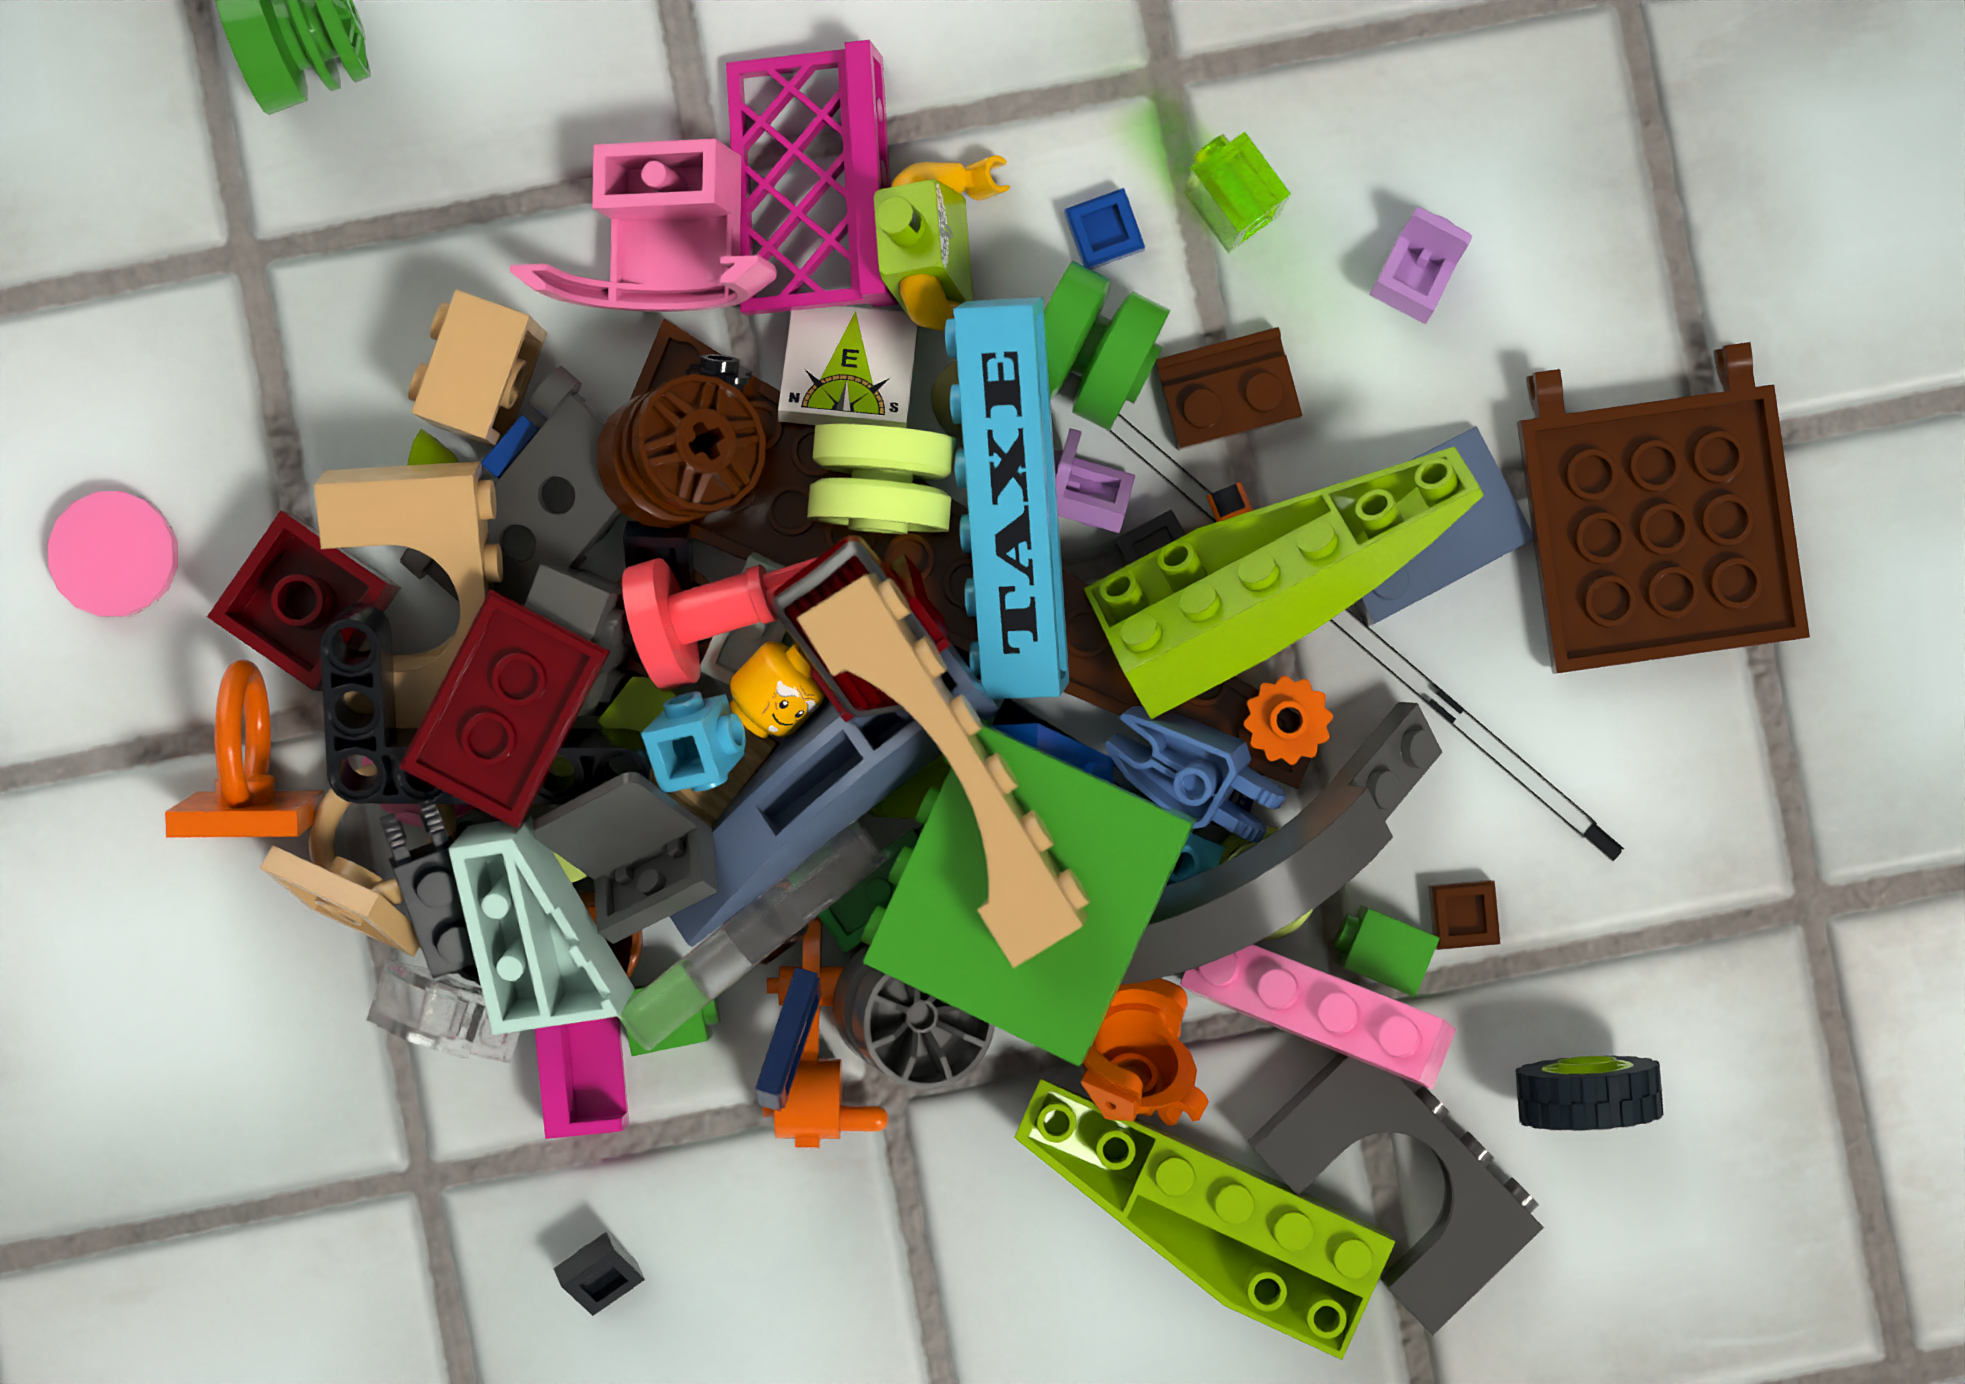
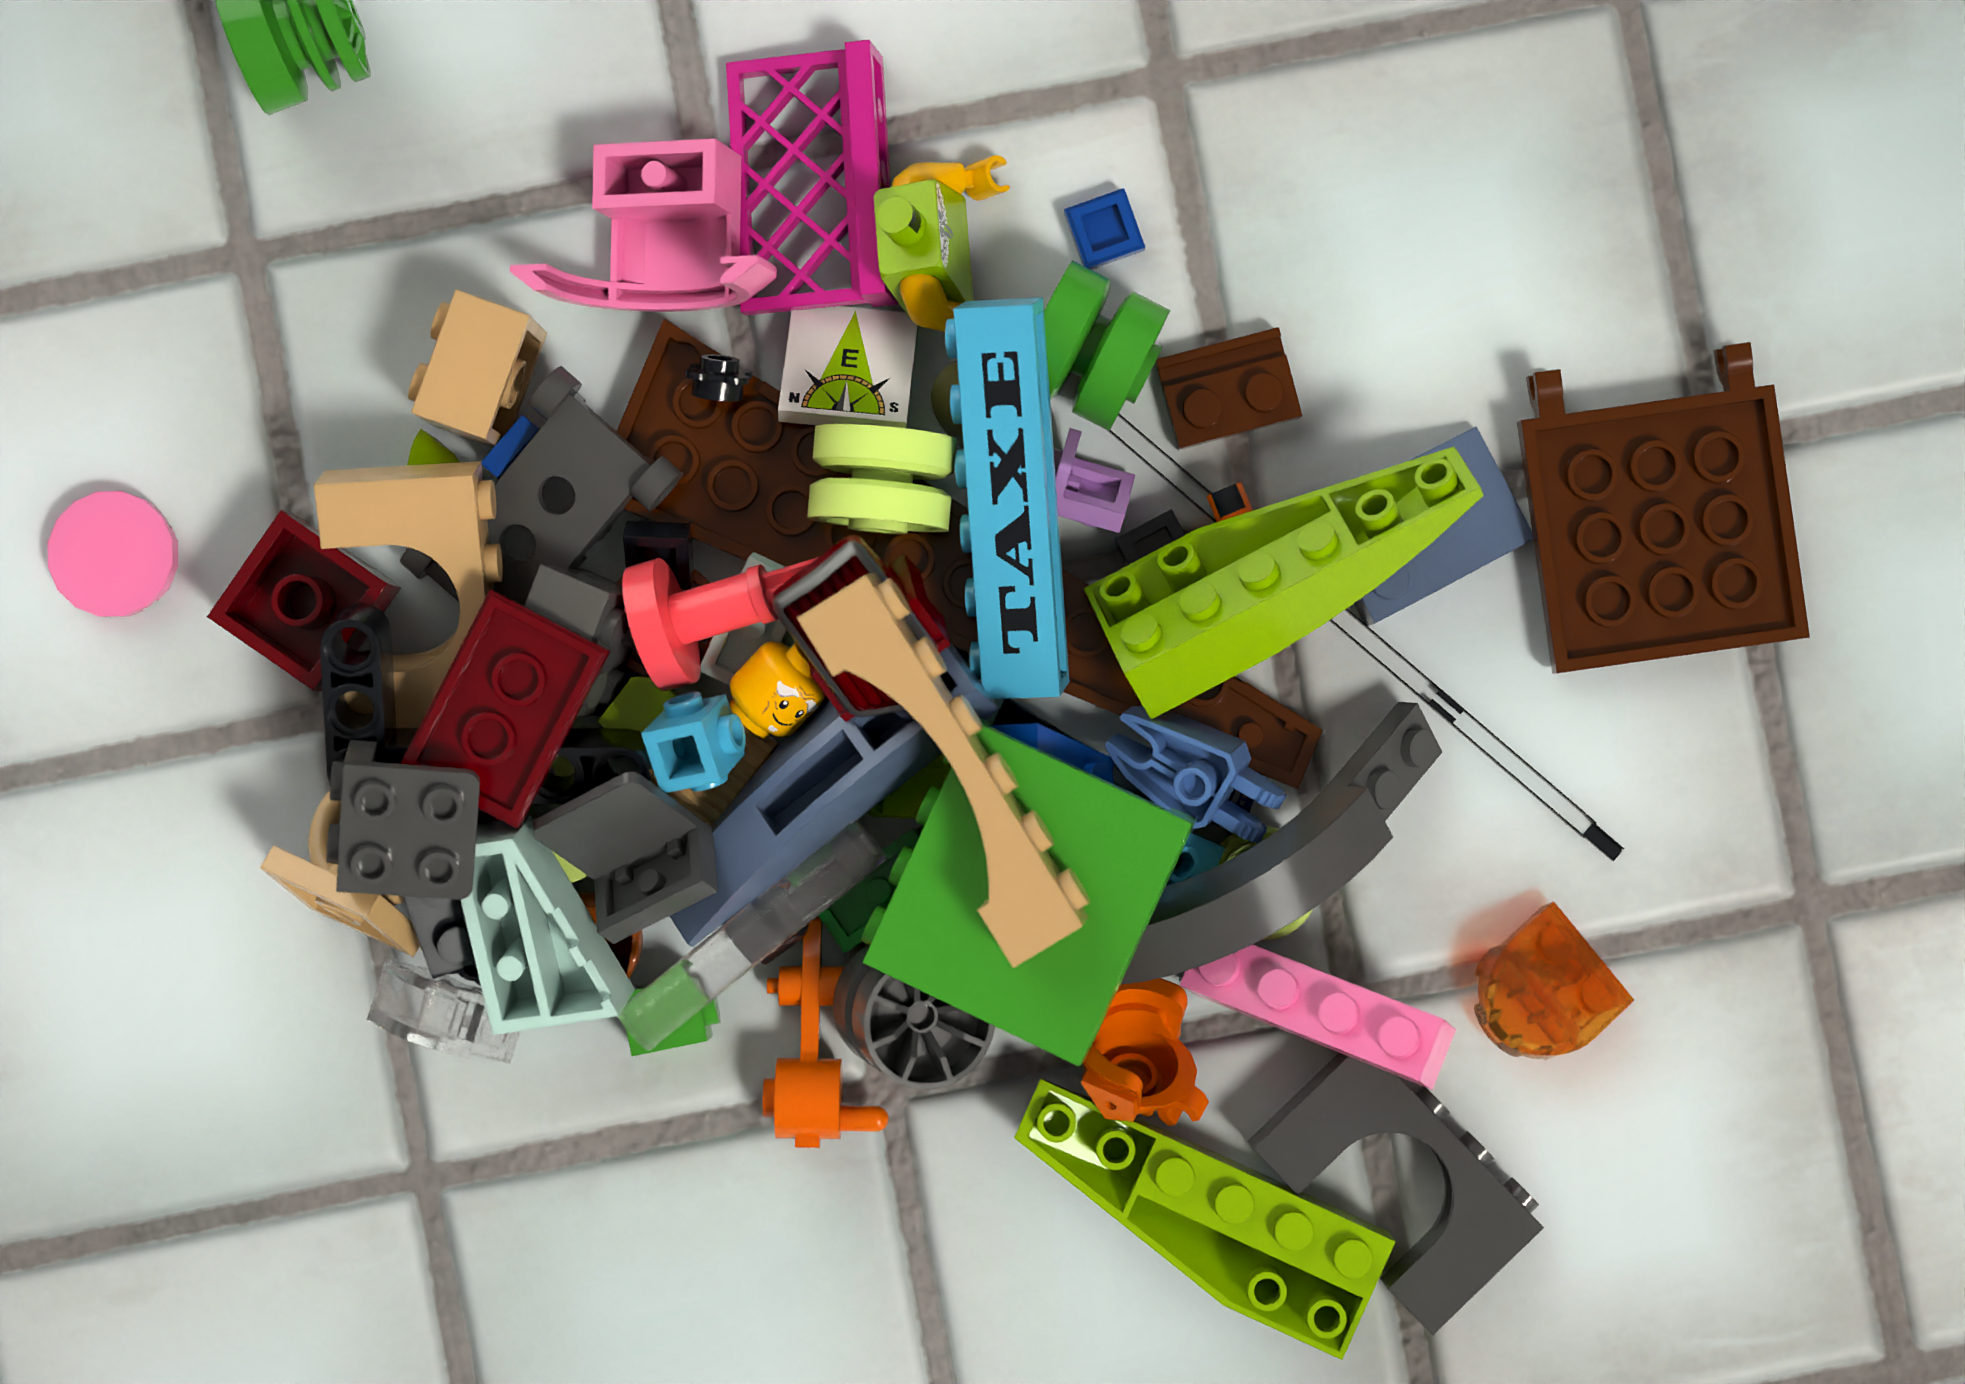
orange tile [165,659,324,838] -> none
dark pink panel [535,1016,629,1139] -> none
black plate [553,1232,645,1316] -> none
reddish brown wheel [596,374,766,528] -> none
dark blue tile [755,967,822,1112] -> none
clear neon green brick [1184,131,1291,254] -> none
orange piece [1243,675,1333,765] -> none
bright green brick [1333,905,1440,997] -> none
lavender bracket [1369,207,1472,324] -> none
reddish brown tile [1428,880,1501,950] -> none
black wheel [1515,1056,1664,1131] -> none
none -> dark grey bracket [327,740,480,900]
none -> clear orange slope [1474,901,1634,1060]

